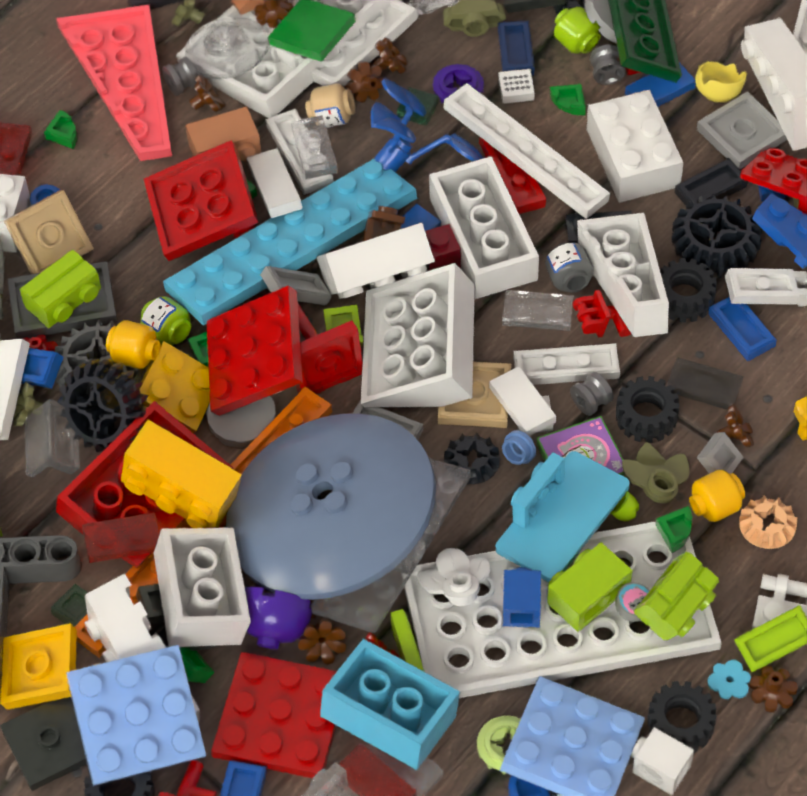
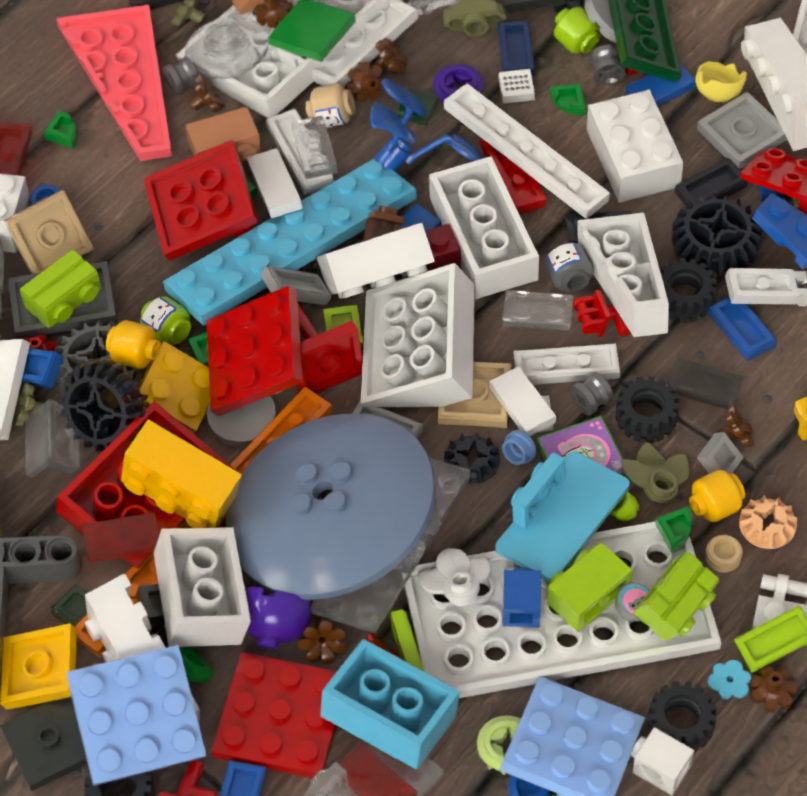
none -> tan tile [705,535,743,573]

